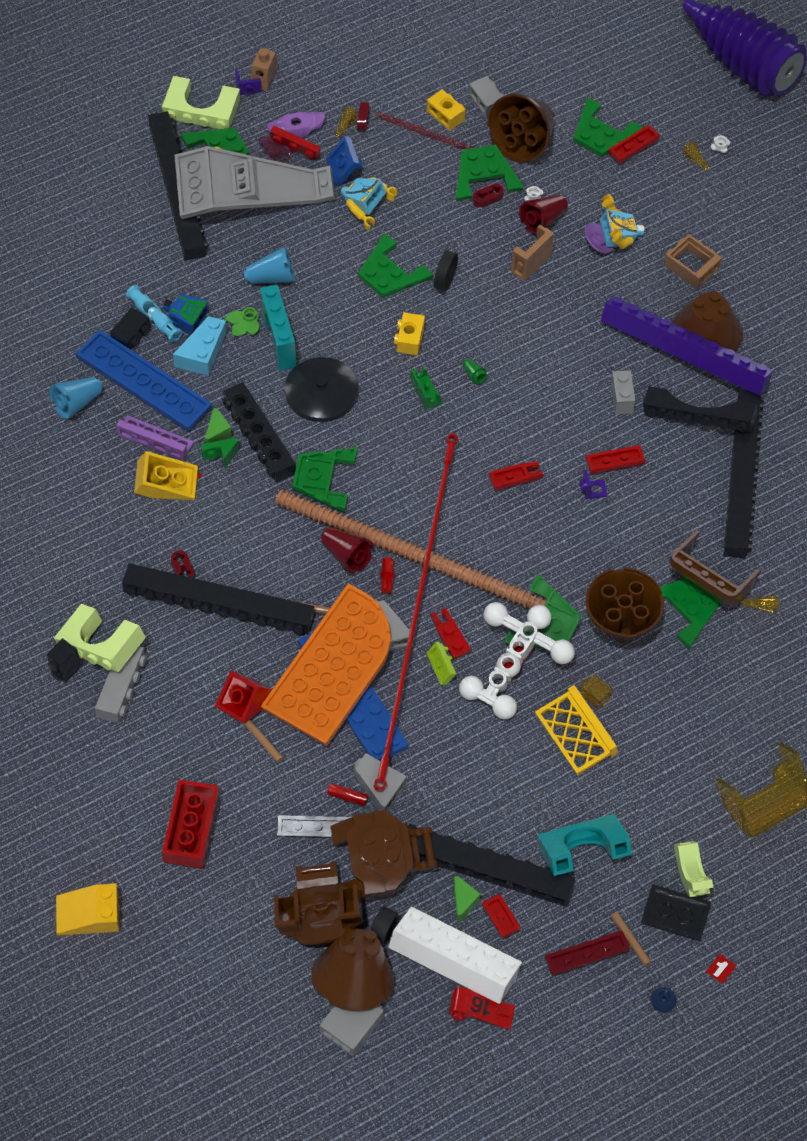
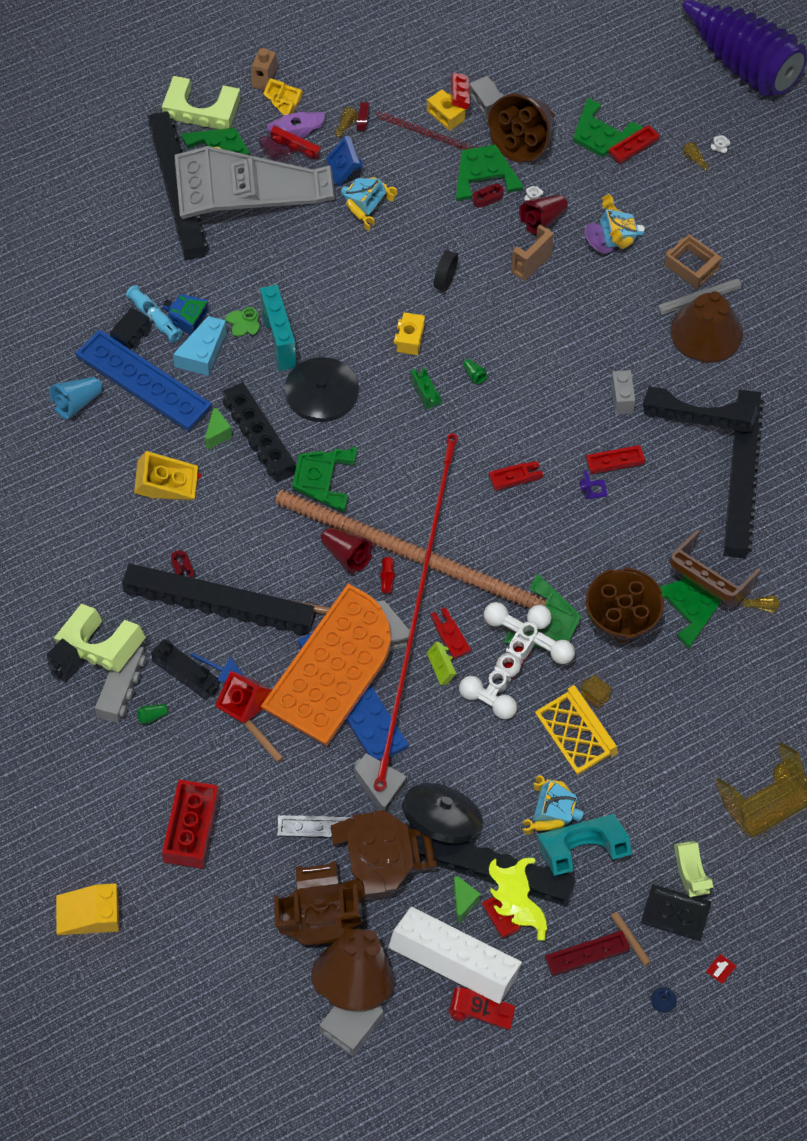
medium lavender fence [116,415,194,461] -> none
green slope [201,437,239,468] -> none
dark purple bracket [235,69,261,95] -> none
dark azure cone [244,247,295,284] -> none
red axle [327,783,368,806] -> none
green wing [358,234,433,298] -> none
black tyre [370,906,398,948] -> none
dark purple brick [601,296,773,396] -> none
none -> green cone [137,704,168,725]
none -> black brick [151,639,219,700]
none -> blue piece [190,653,243,682]
none -> yellow slope [263,78,304,115]
none -> black dish [402,783,482,843]
none -> red plate [450,73,470,109]
none -> neon yellow piece [489,858,548,941]
none -> torso [522,775,584,835]
none -> light grey axle [658,279,741,315]

